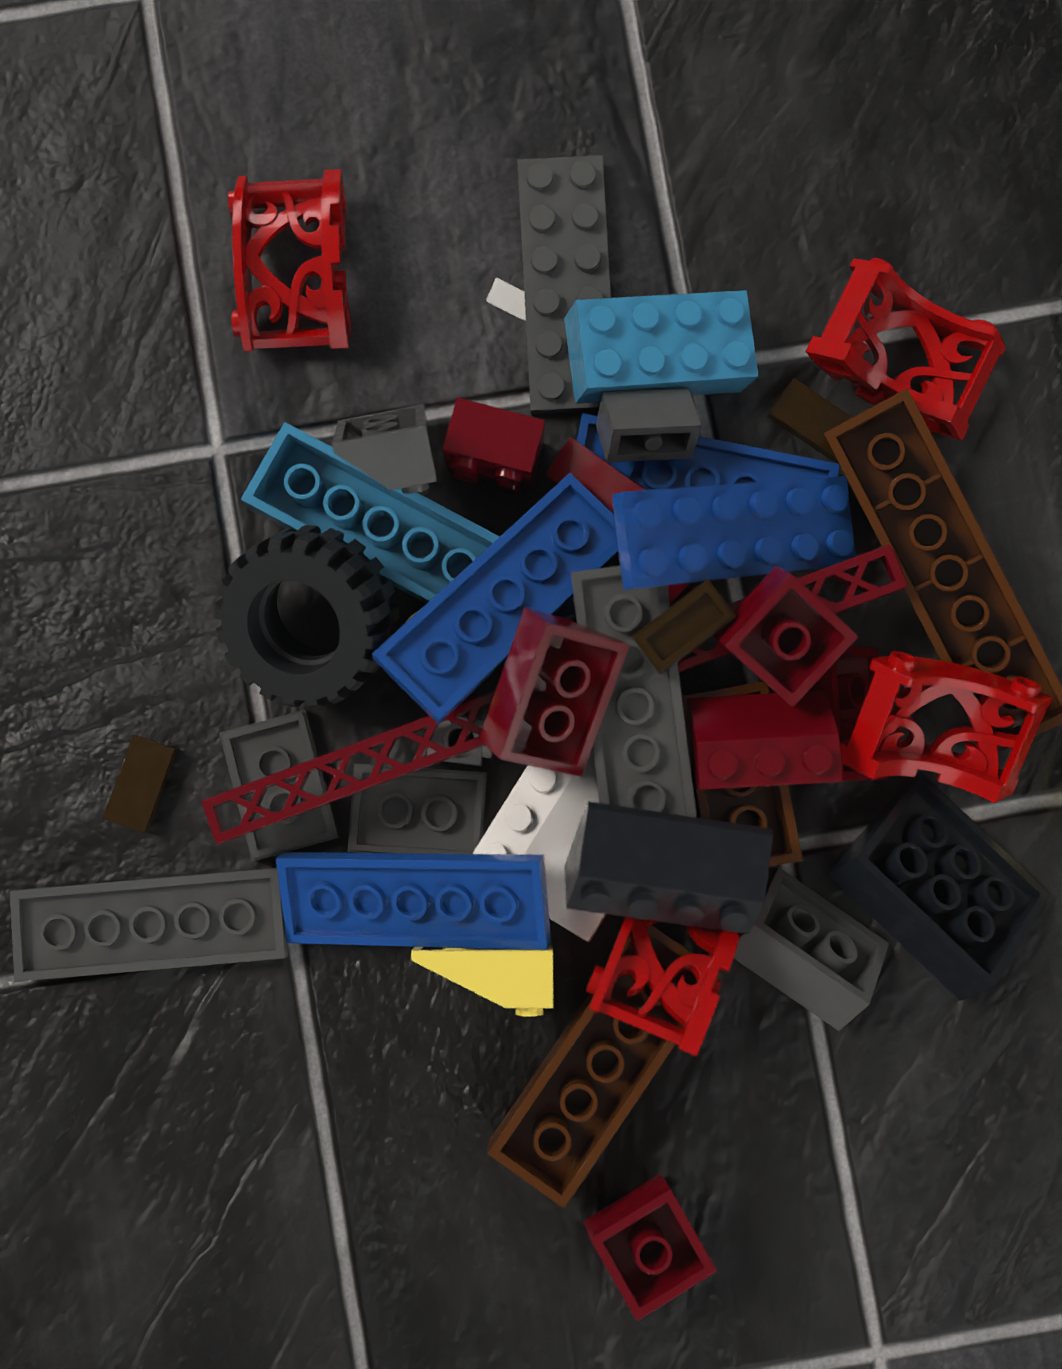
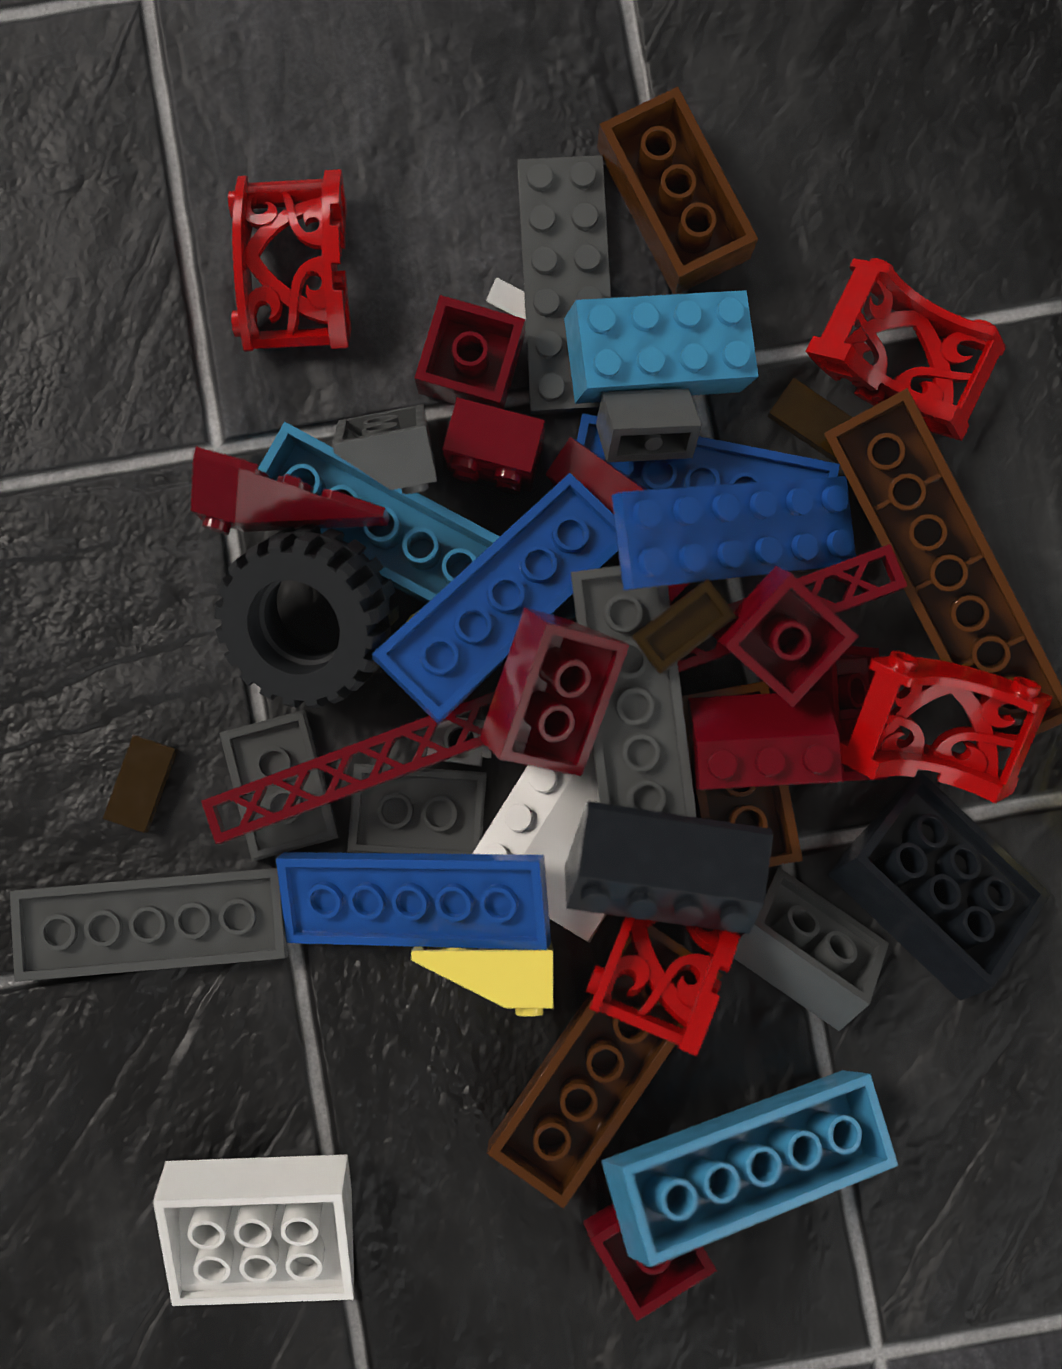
none -> white slope [153,1154,354,1306]
none -> dark red wedge [191,446,390,535]
none -> dark red brick [414,295,525,409]
none -> reddish brown brick [597,86,758,294]
none -> dark azure brick [602,1070,898,1267]

